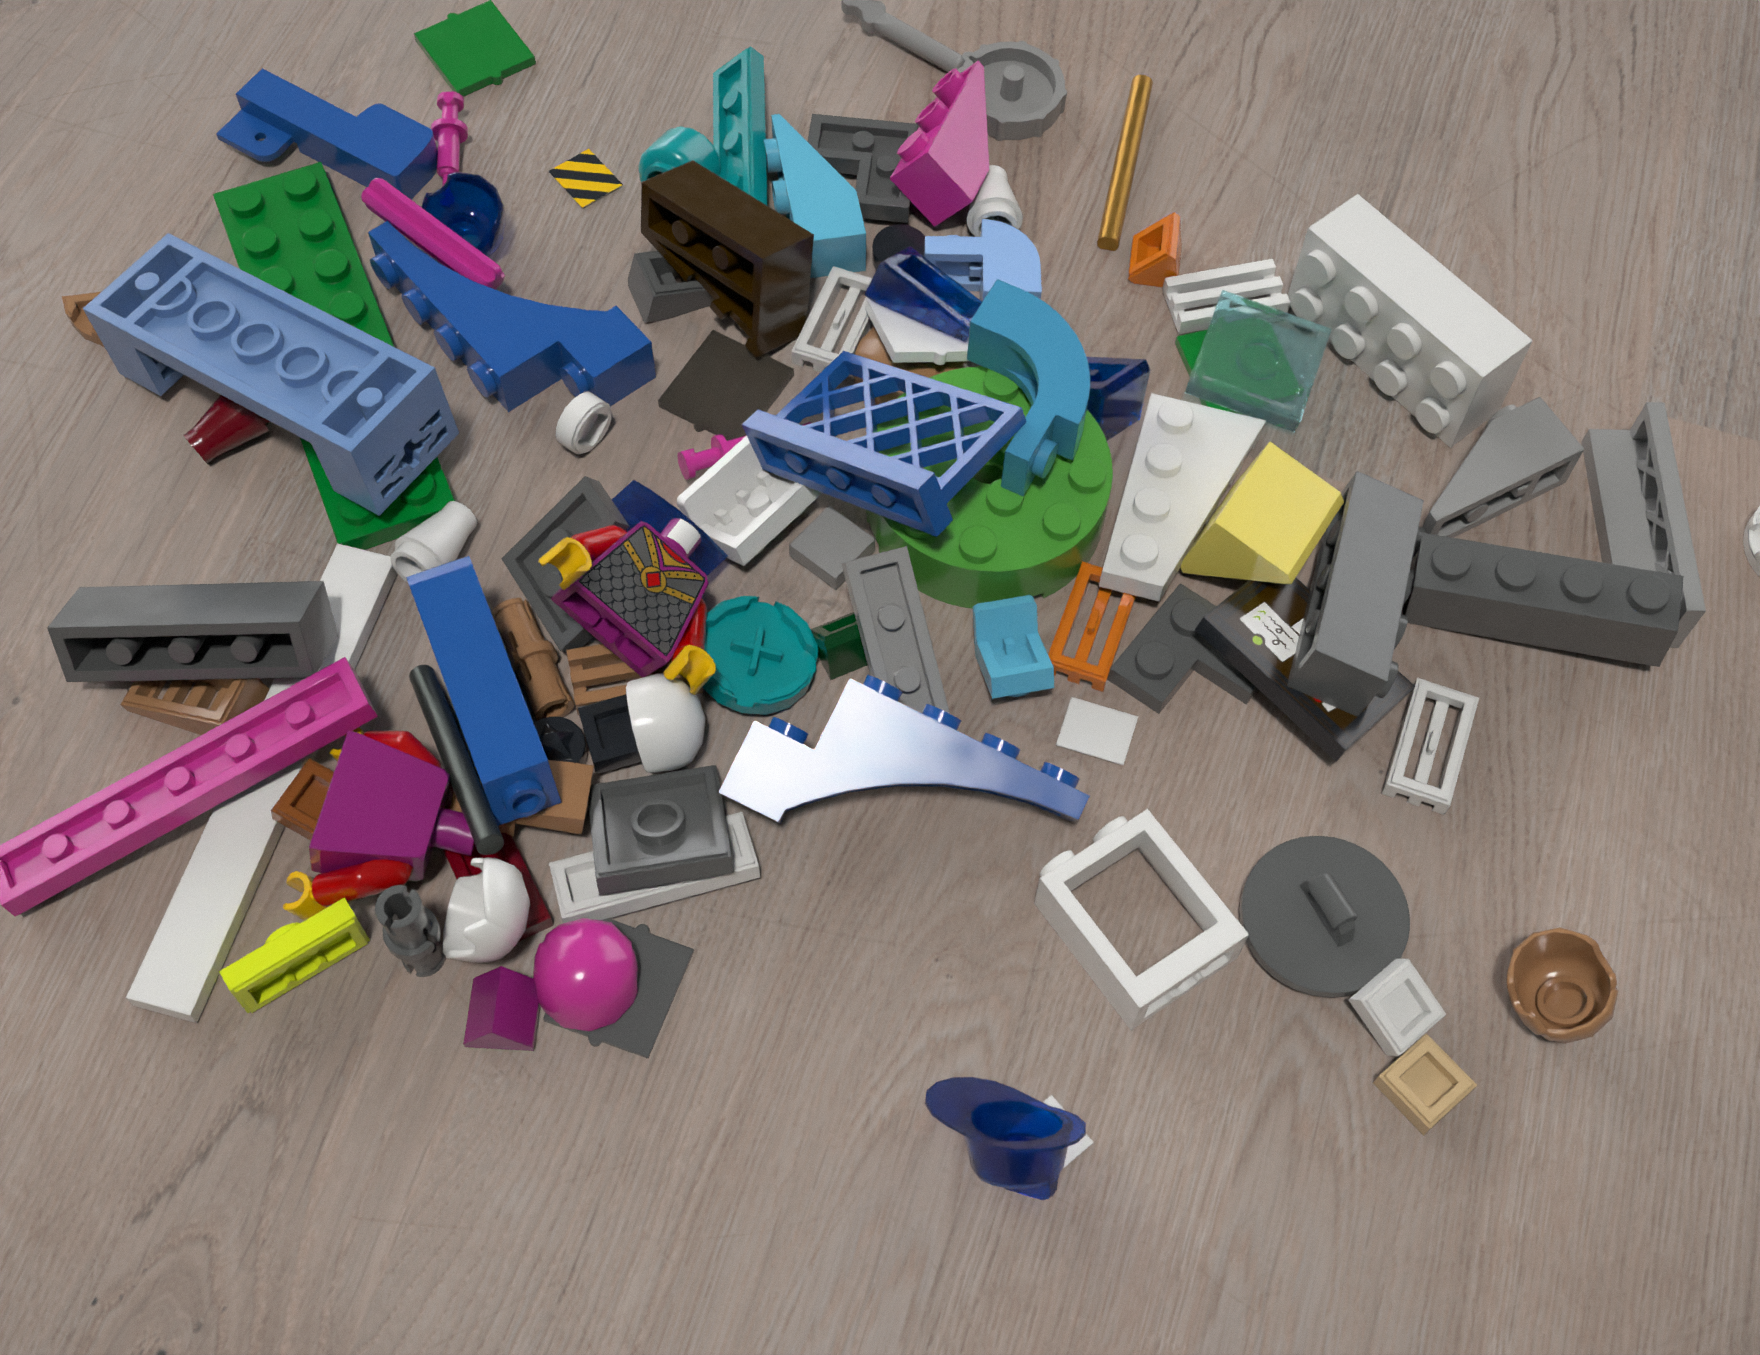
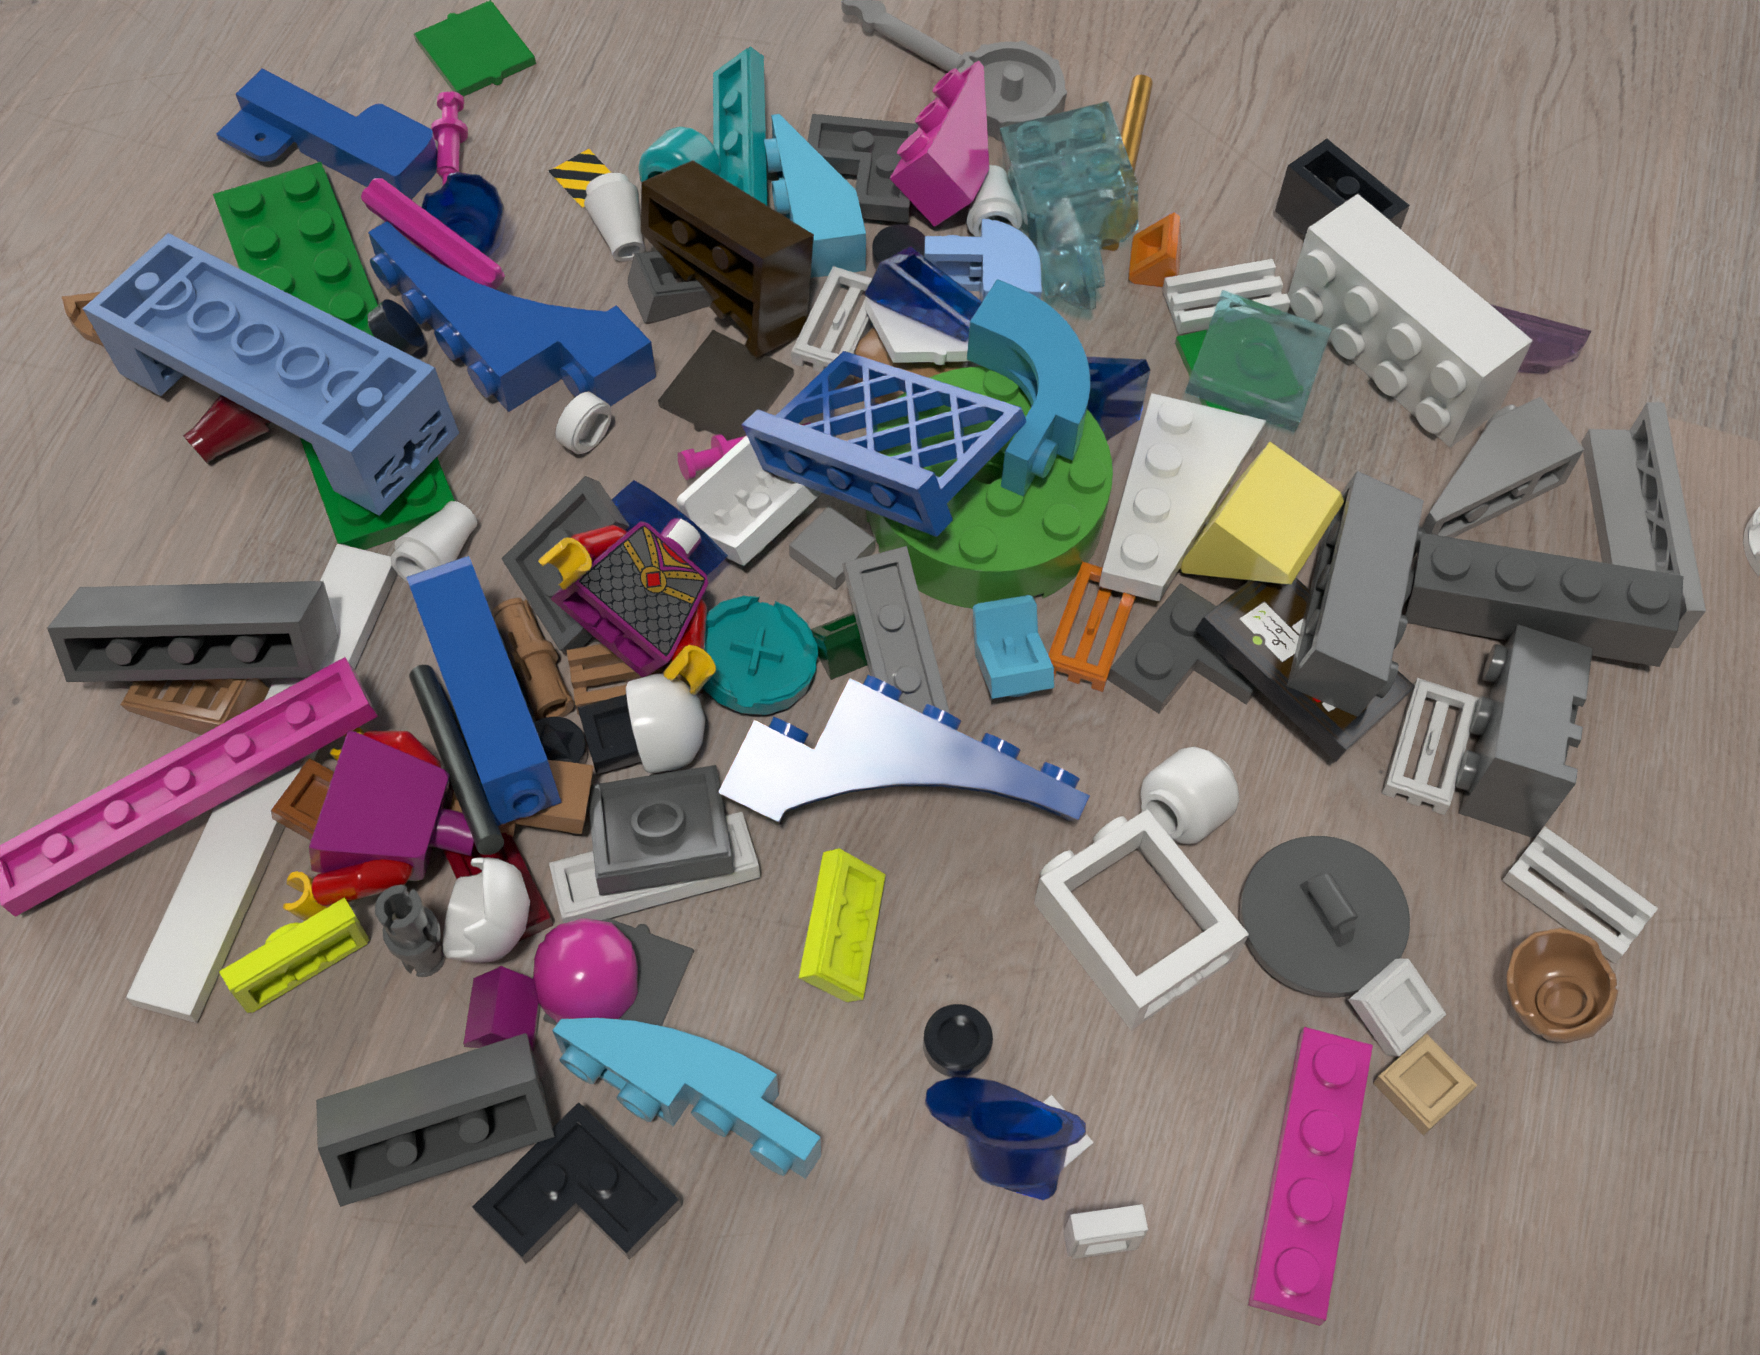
white sticker [1056,697,1138,765] -> none
none -> dark grey brick [316,1033,555,1207]
none -> black tile [368,299,425,356]
none -> black plate [472,1102,681,1264]
none -> medium azure slope [552,1018,821,1179]
none -> white cone [584,173,645,262]
none -> neon yellow plate [798,848,886,1002]
none -> black tile [923,1004,993,1078]
none -> clear light blue brick [1000,101,1138,310]
none -> white tile [1063,1204,1148,1259]
none -> white head [1140,747,1239,844]
none -> dark pink plate [1248,1027,1373,1326]
none -> black brick [1275,138,1410,236]
none -> dark grey wedge [1455,624,1593,839]
none -> clear purple tile [1490,304,1591,374]
none -> white tile [1502,827,1658,963]

